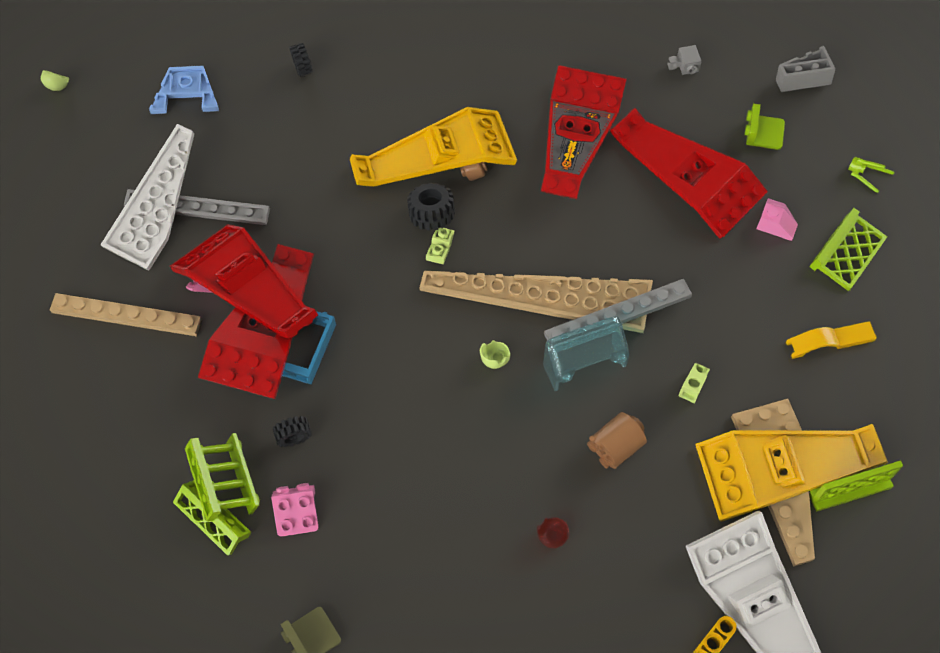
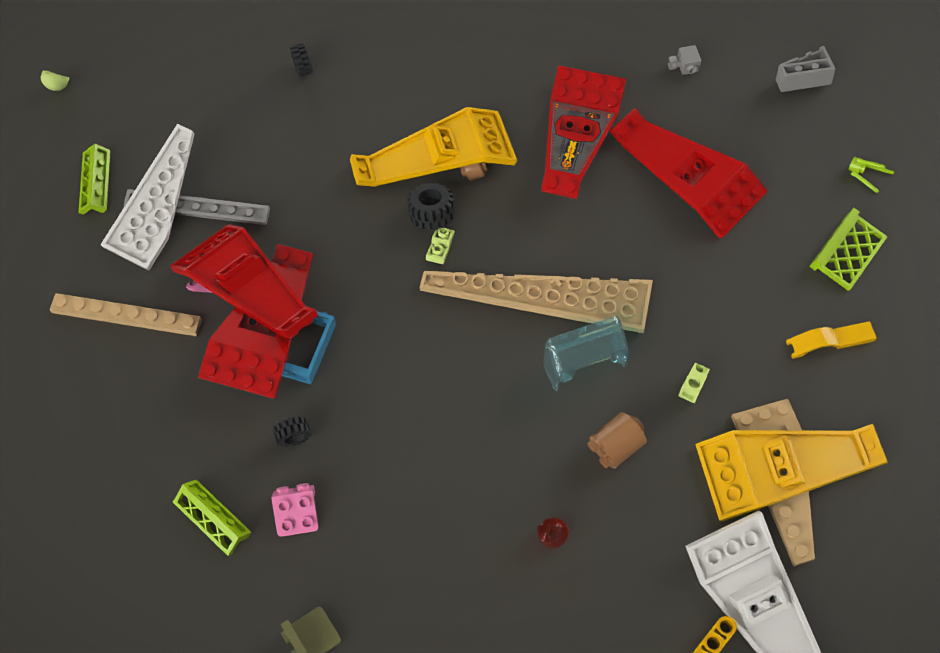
light blue wing [149,66,219,114] -> none
lime fence [185,433,260,522] -> none
yellowish green hair [479,340,510,369] -> none
light grey plate [544,279,692,350] -> none
lime bracket [744,103,785,150] -> none
bright pink slope [757,198,798,241] -> none
lime fence [809,460,903,512] -> none
none -> lime fence [79,144,110,215]

